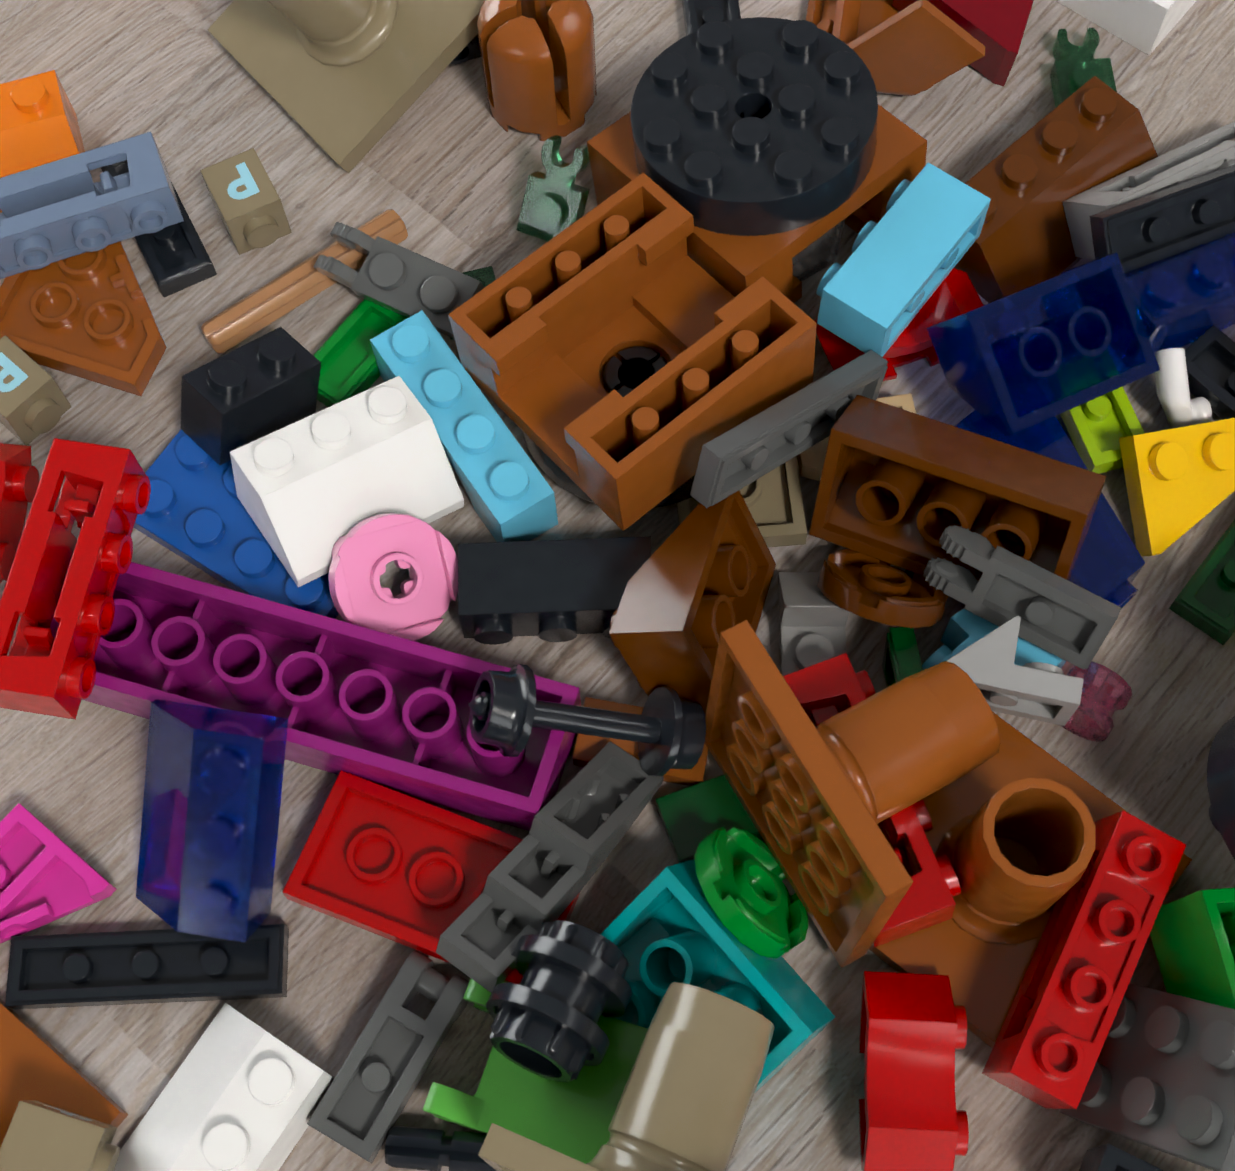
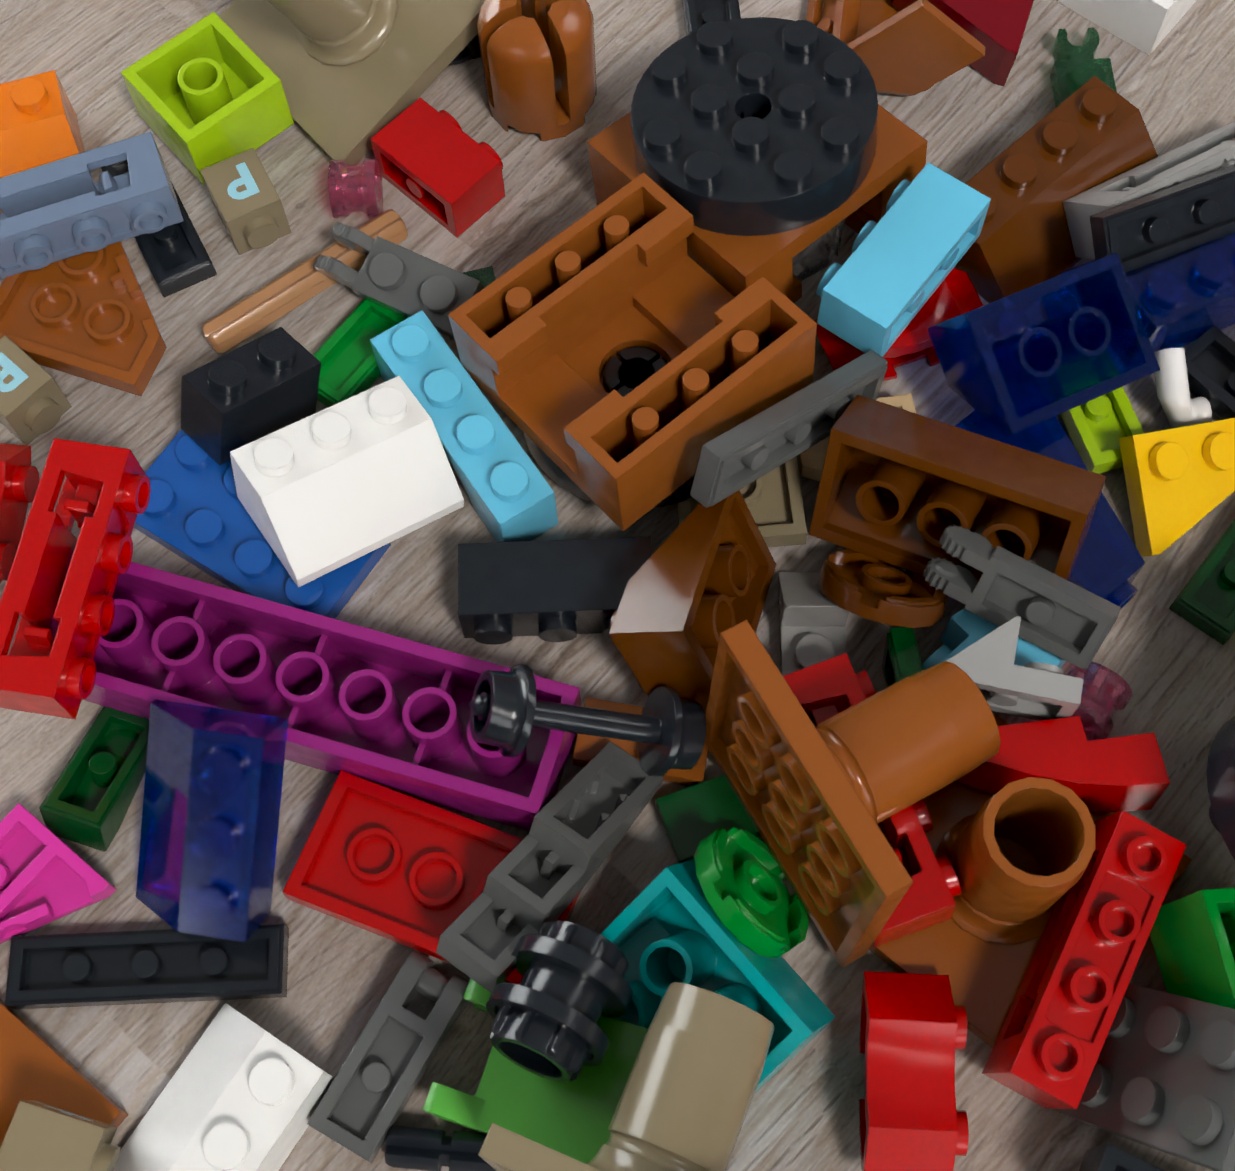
bright pink plate [328,513,458,641] -> none
clear green plate [516,135,590,241] -> none
none -> dark green slope [39,706,165,852]
none -> lime brick [120,12,294,185]
none -> clear pink wheel [328,158,383,219]
none -> red brick [370,98,505,238]
none -> red slope [956,716,1170,812]

